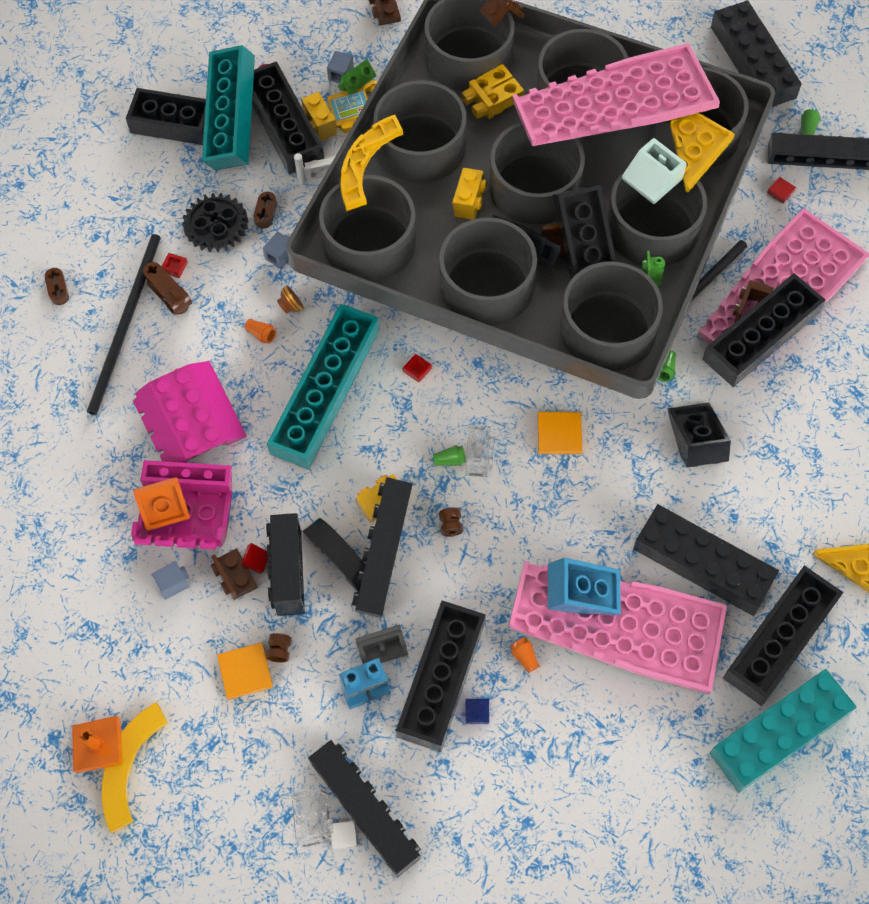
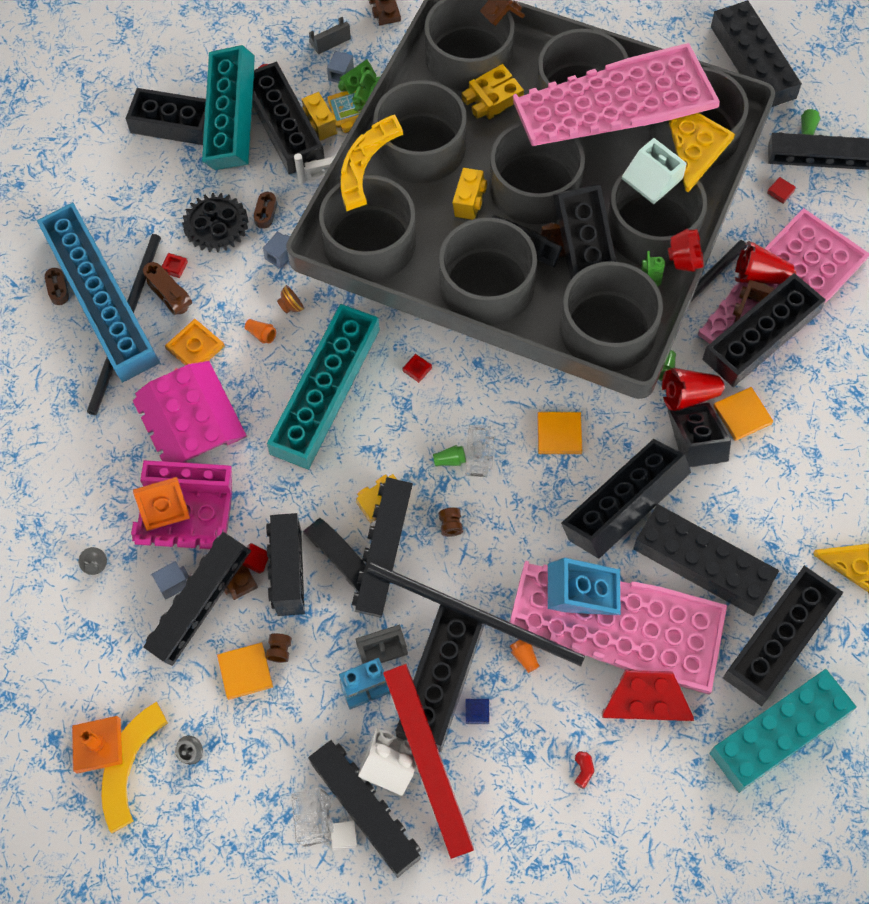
none -> dark azure brick [36,202,160,383]
none -> dark grey hat [78,547,107,575]
none -> black brick [143,532,251,666]
none -> light orange tile [165,319,225,365]
none -> dark grey hat [175,735,203,765]
none -> dark grey hinge [309,17,351,54]
none -> bright green hinge [352,70,381,111]
none -> white slope [358,728,416,796]
none -> black piece [367,562,585,667]
none -> red tile [383,664,474,859]
none -> black brick [561,439,691,559]
none -> red arm [574,751,595,789]
none -> red wing [602,670,694,721]
none -> red cone [662,368,725,411]
none -> red cone [668,228,704,272]
none -> light orange tile [713,387,773,441]
none -> red cone [735,241,796,284]

